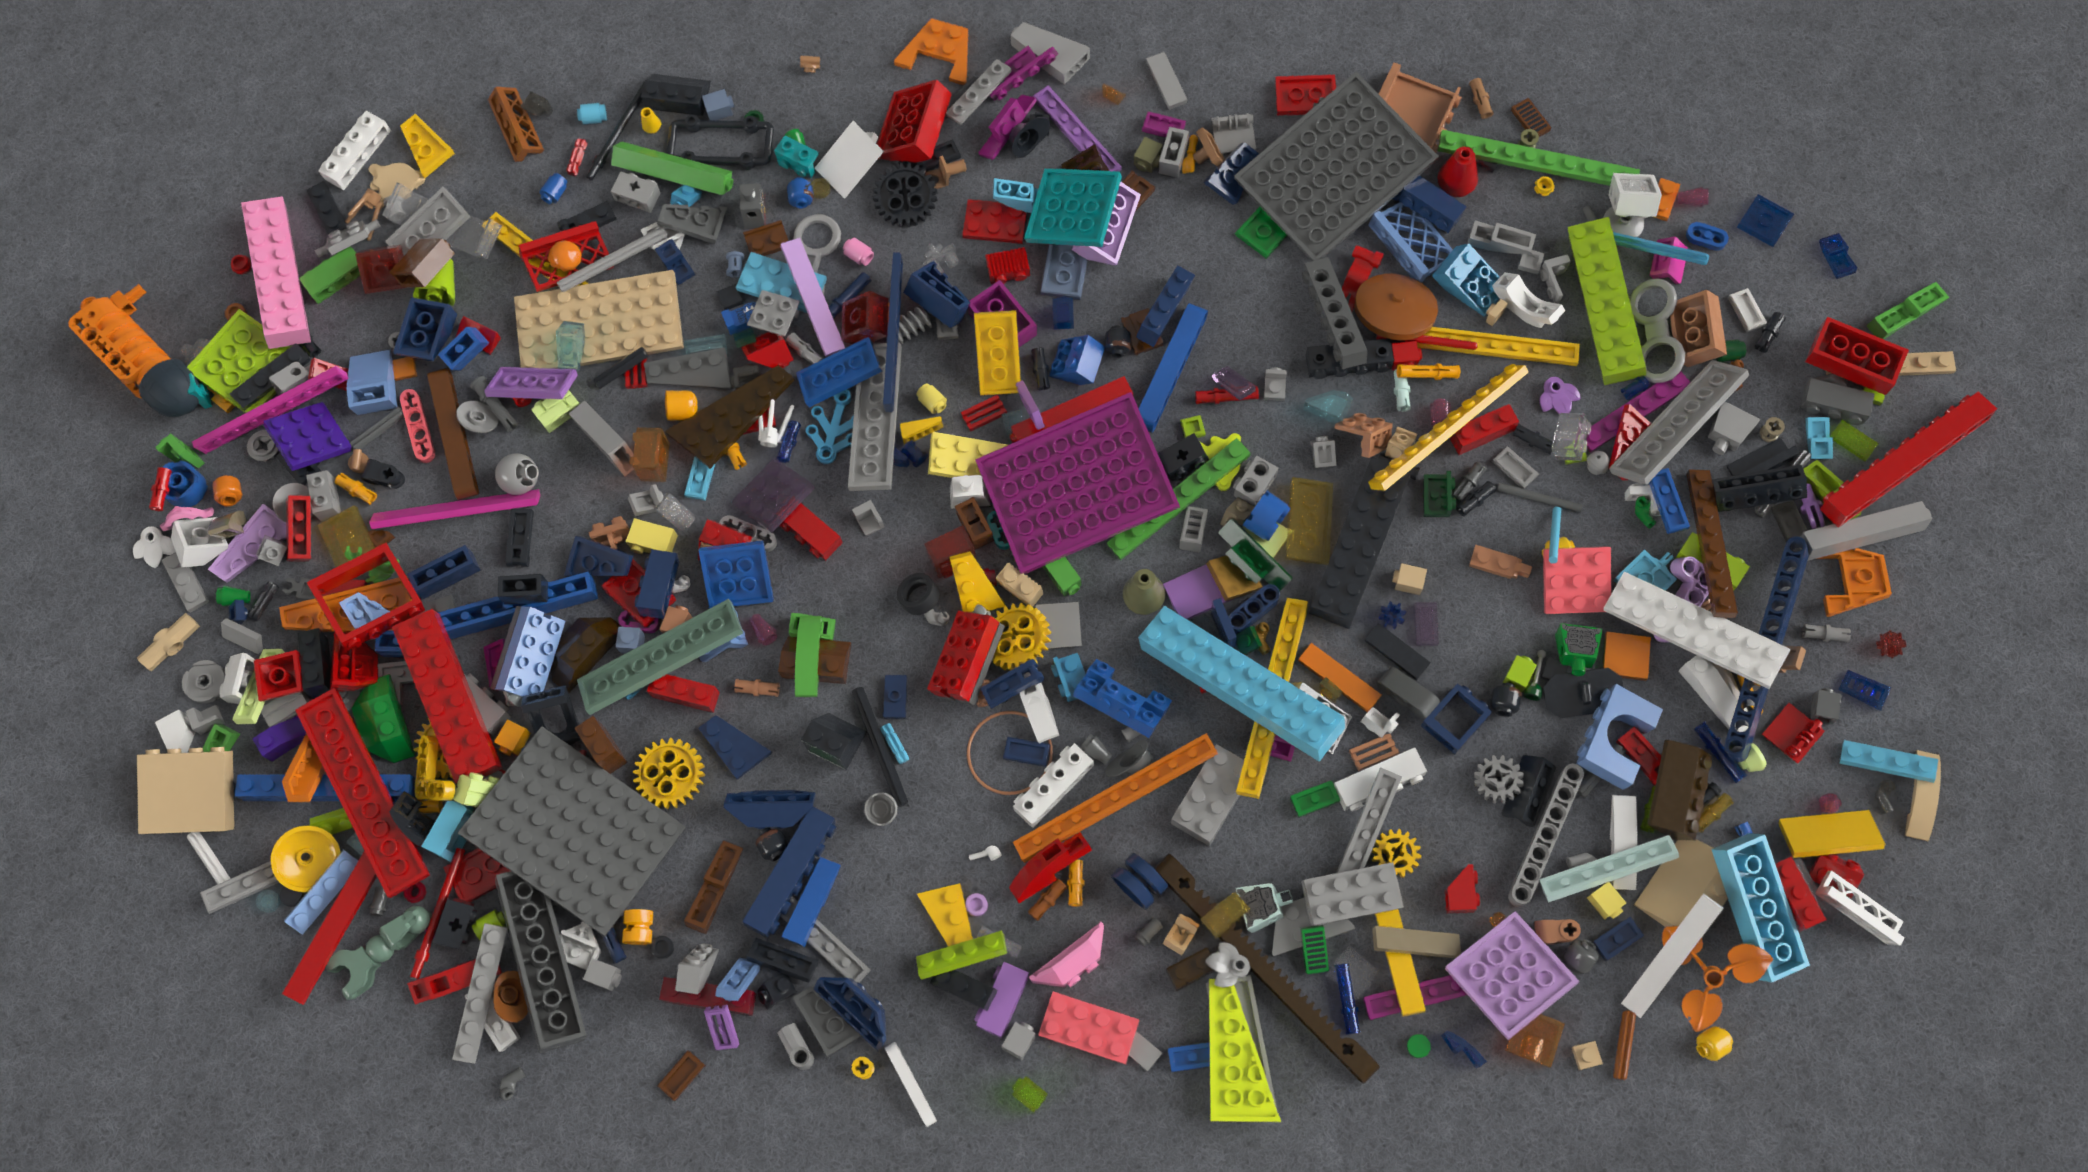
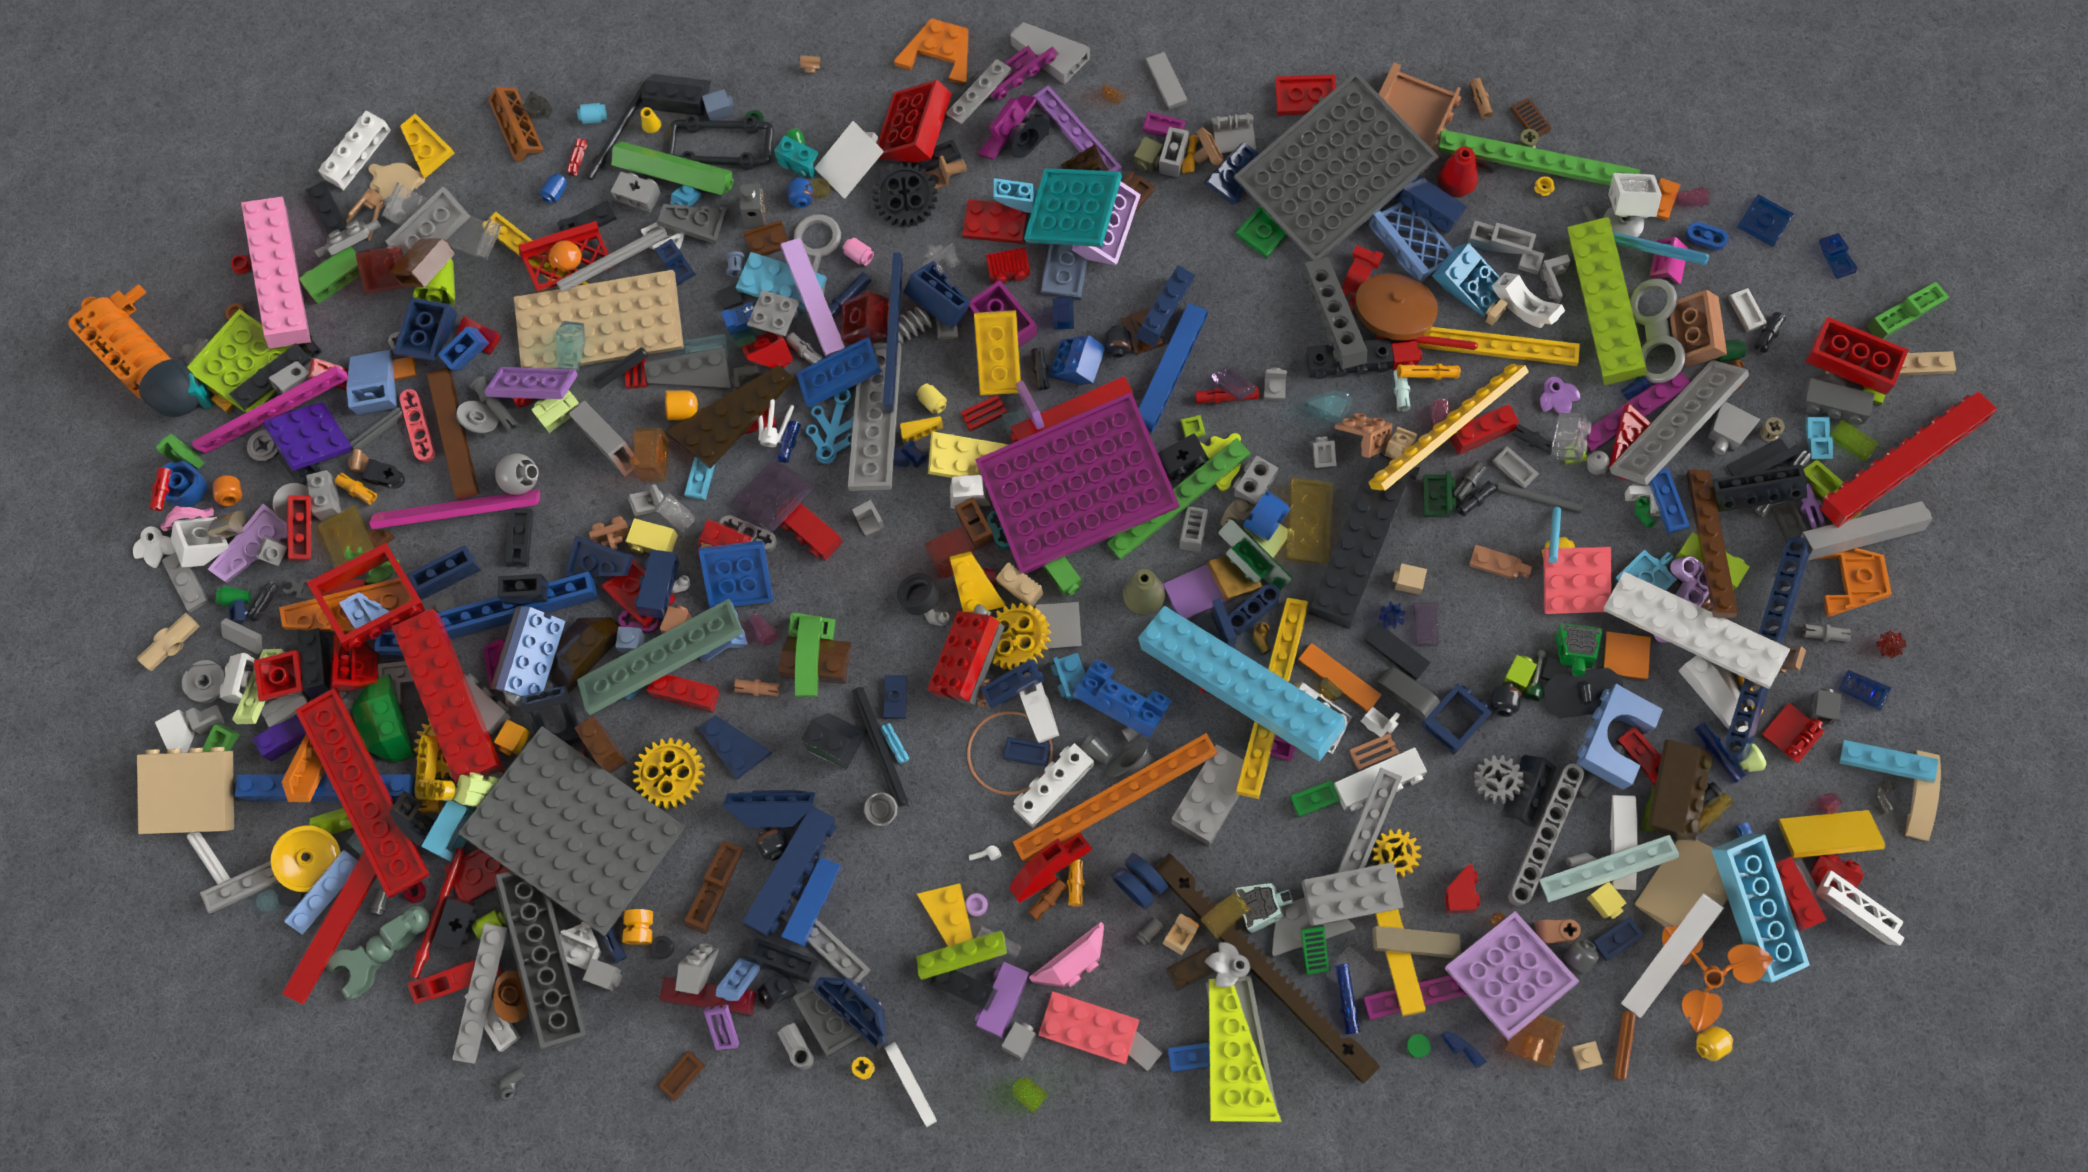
light orange pin [725,443,747,470] -> none
dark green plate [1236,626,1263,656] -> none

